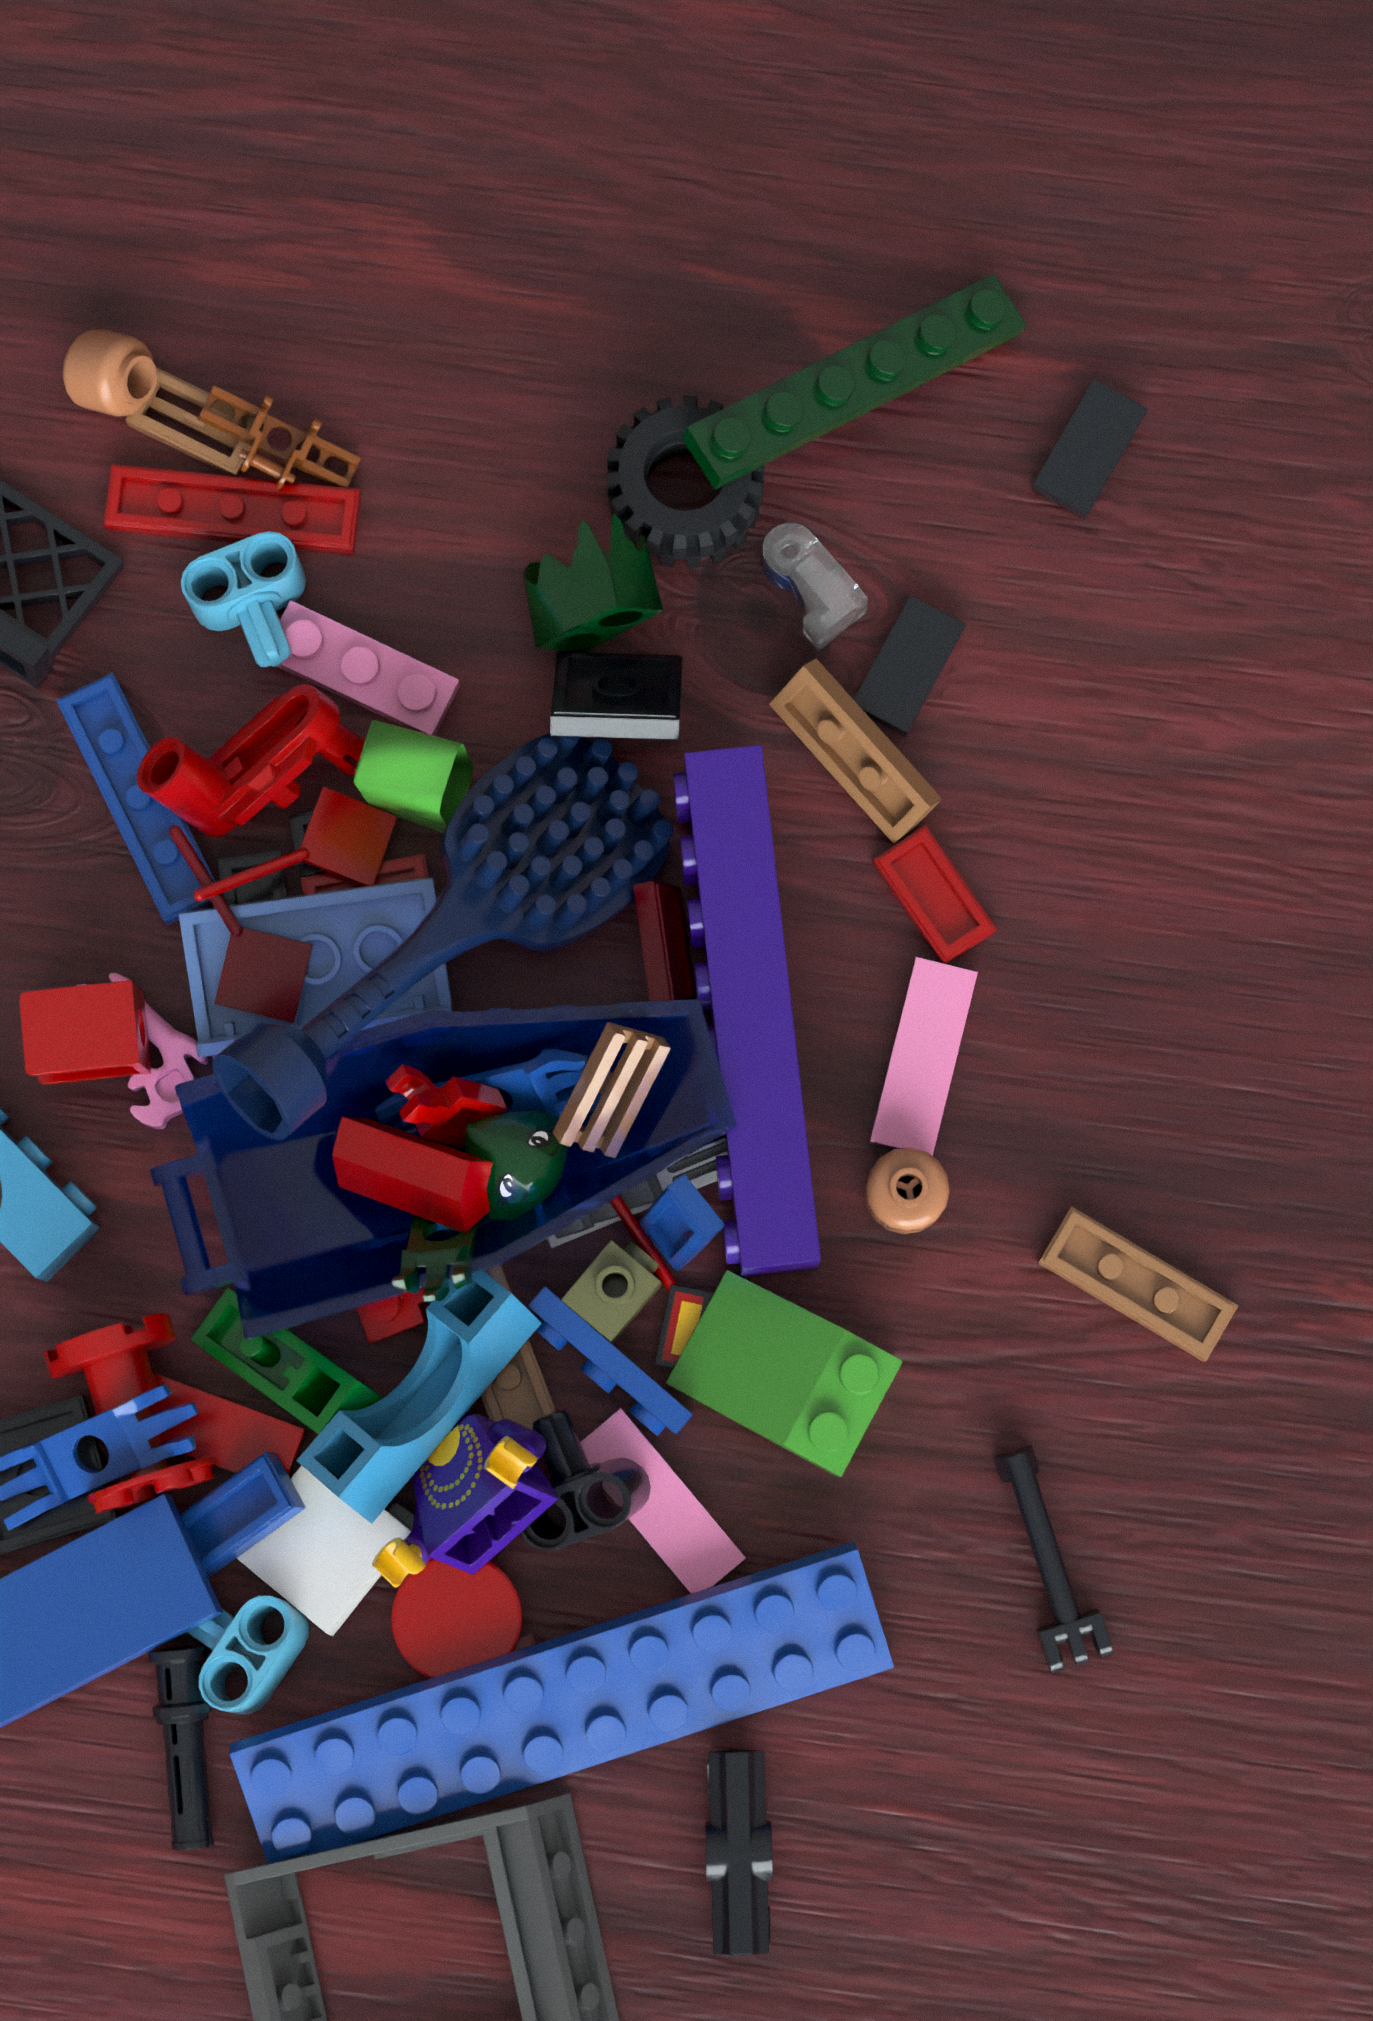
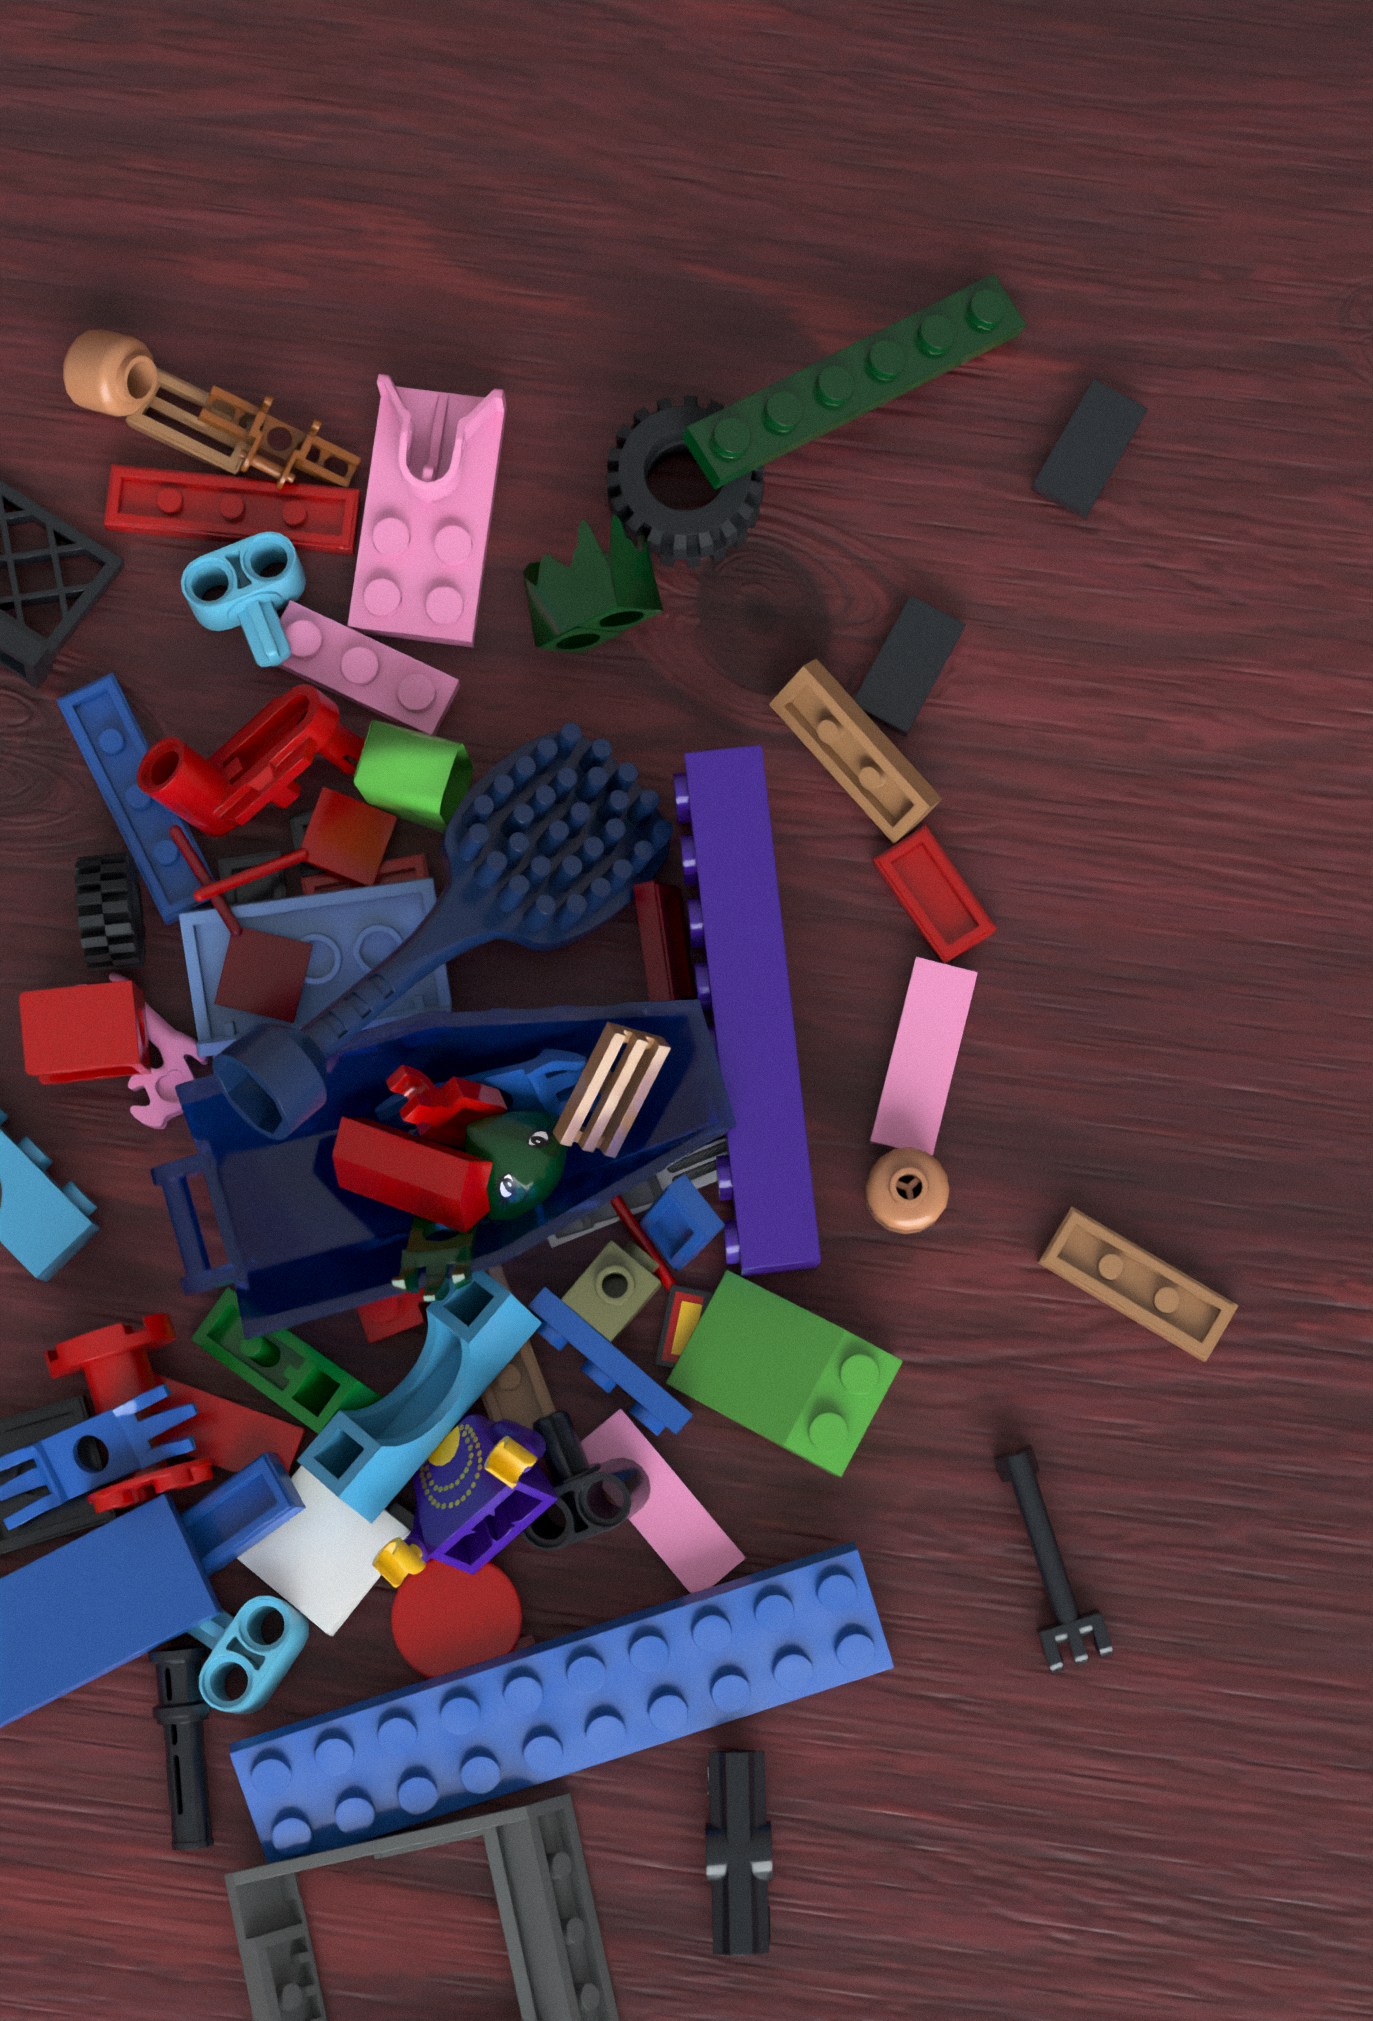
black tile [550,652,683,740] -> none
clear leg [762,523,868,651] -> none
none -> black tyre [74,852,146,972]
none -> bright pink plate [347,374,507,648]

